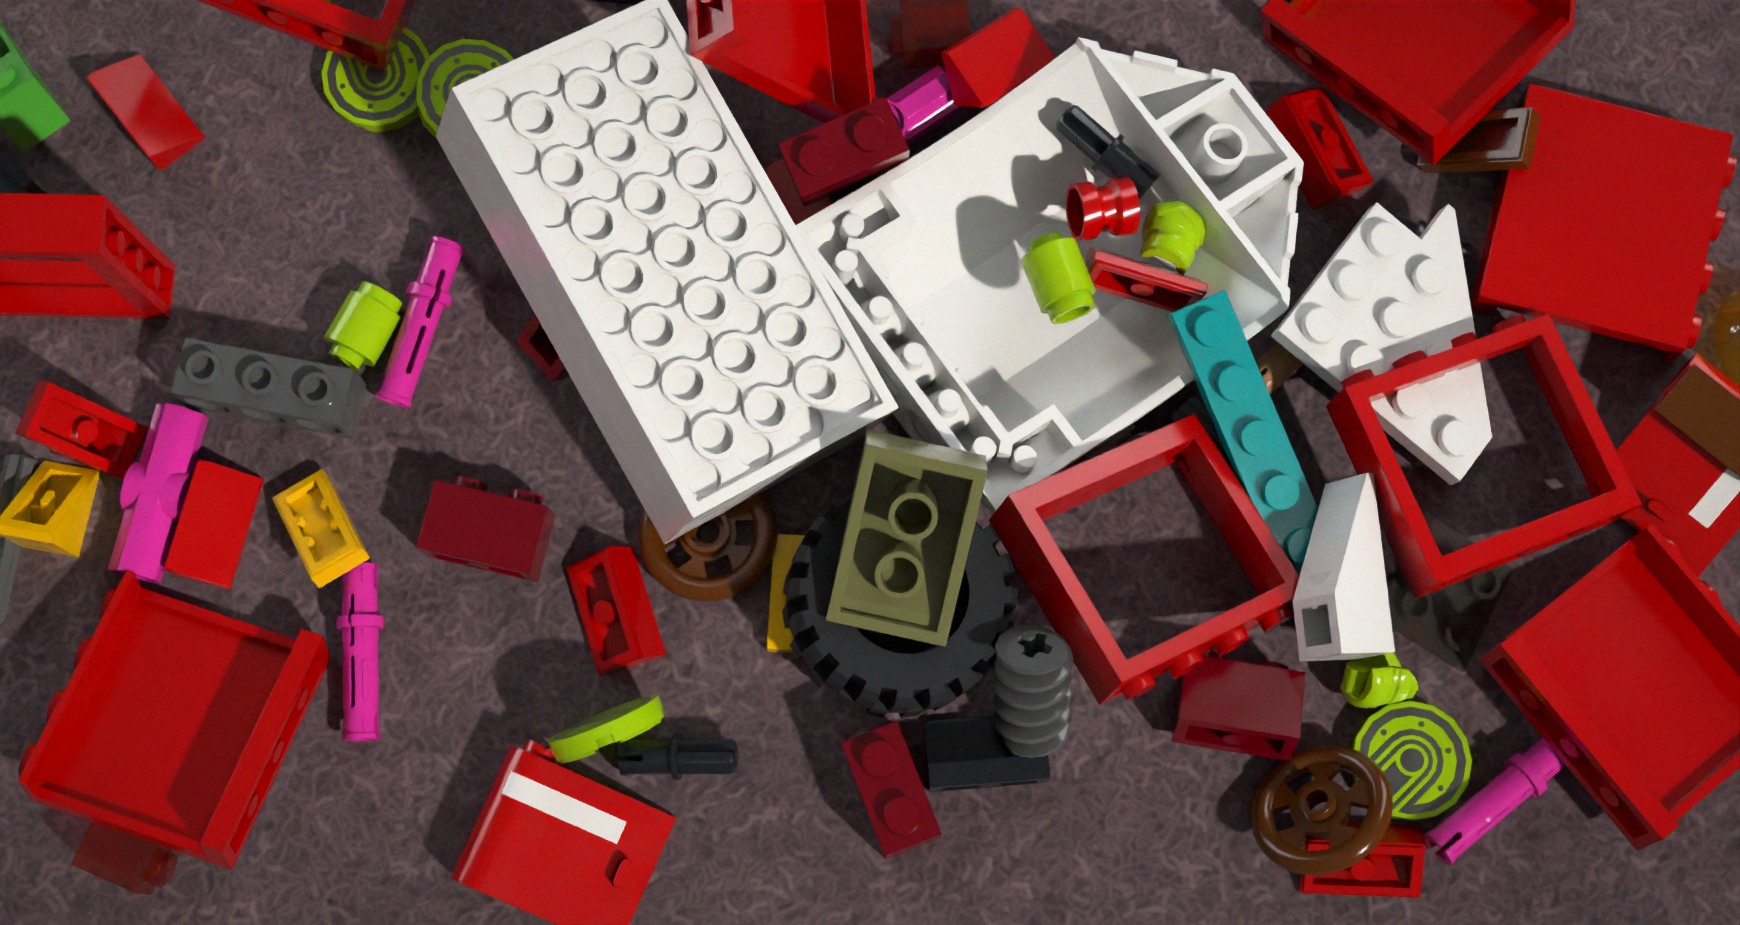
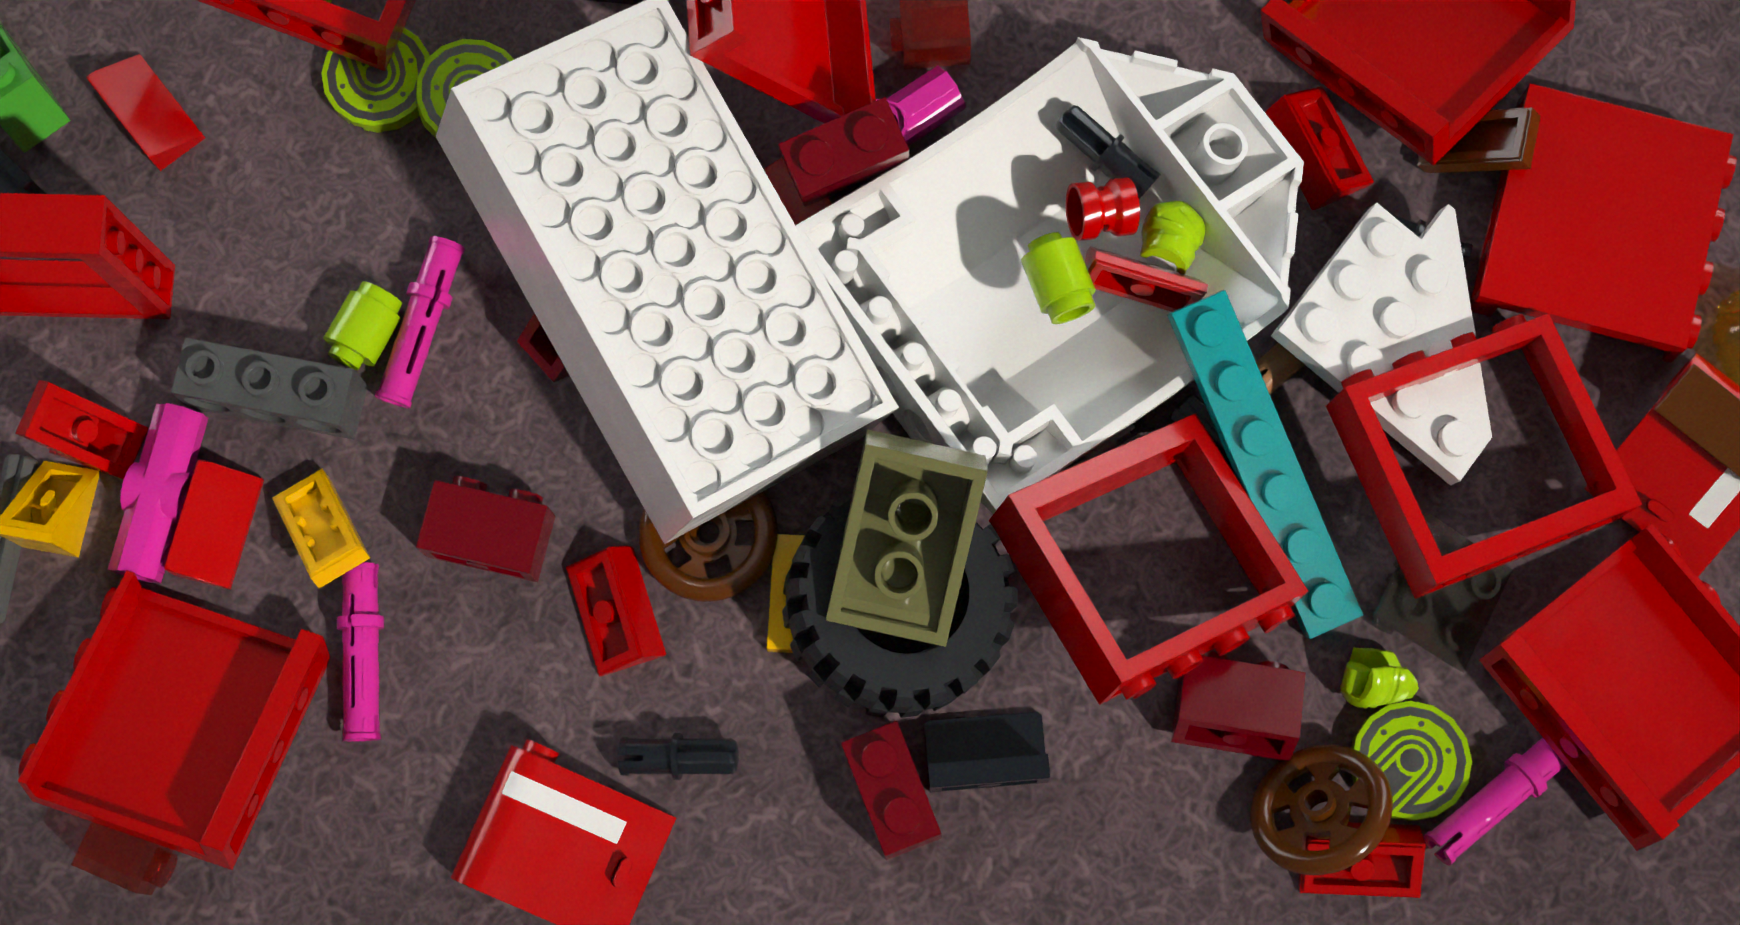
lime tile [548,694,665,763] -> none
red slope [941,8,1054,108] -> none
dark grey piece [993,625,1073,758] -> none
white slope [1293,473,1395,661] -> none

